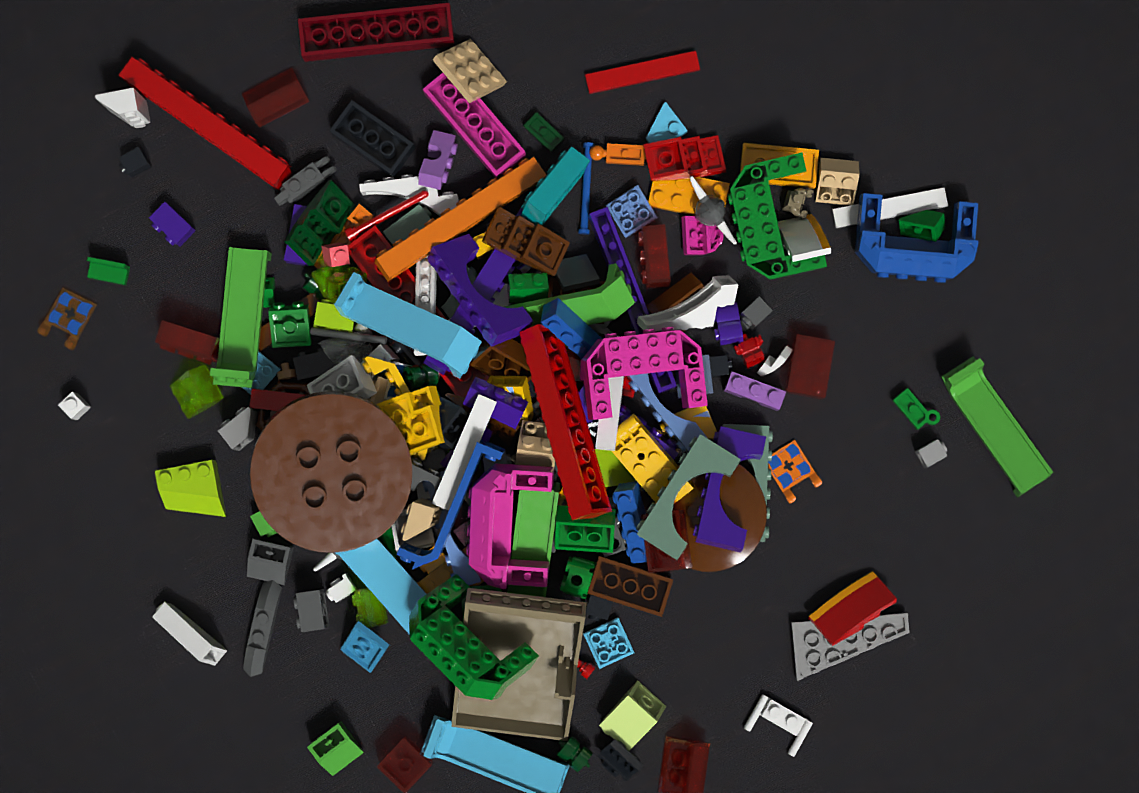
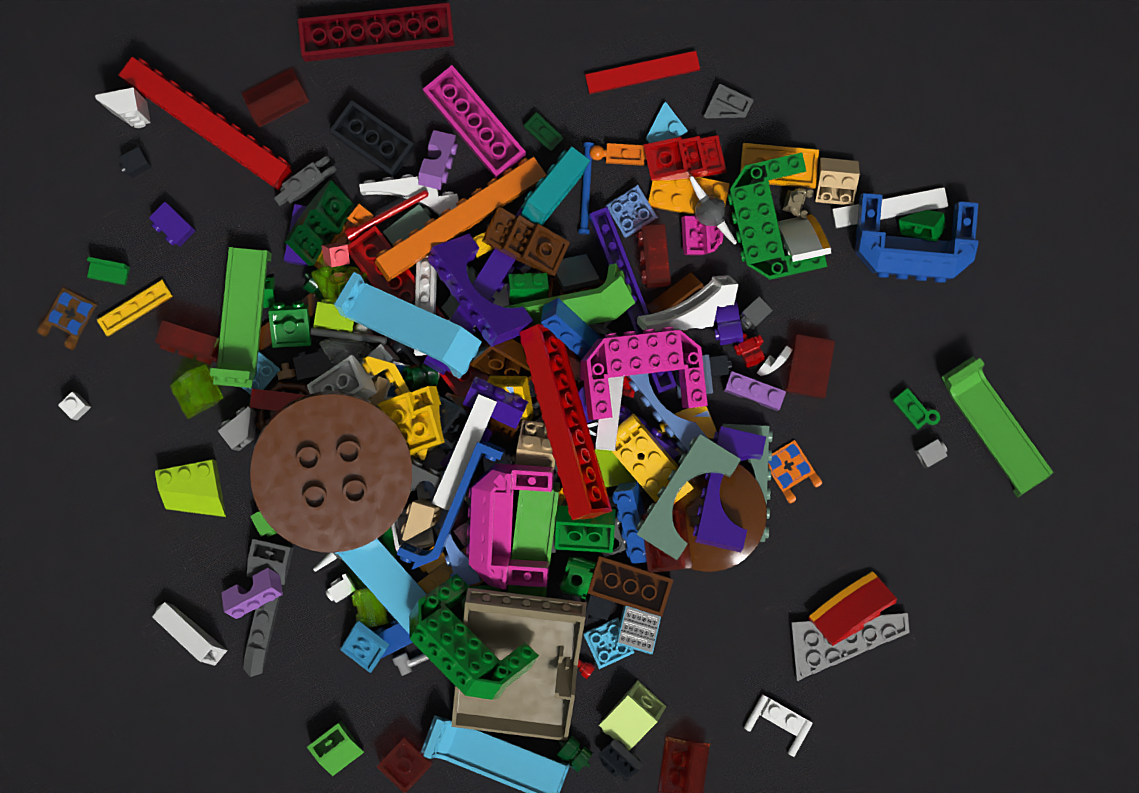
dark grey brick [294,589,330,632] -> none
tan plate [433,39,507,103] -> none
none -> yellow tile [97,280,173,336]
none -> medium lavender arch [221,568,283,619]
none -> blue brick [374,620,413,658]
none -> light grey brick [392,652,429,676]
none -> tile [615,606,661,654]
none -> dark grey wing [704,84,754,119]

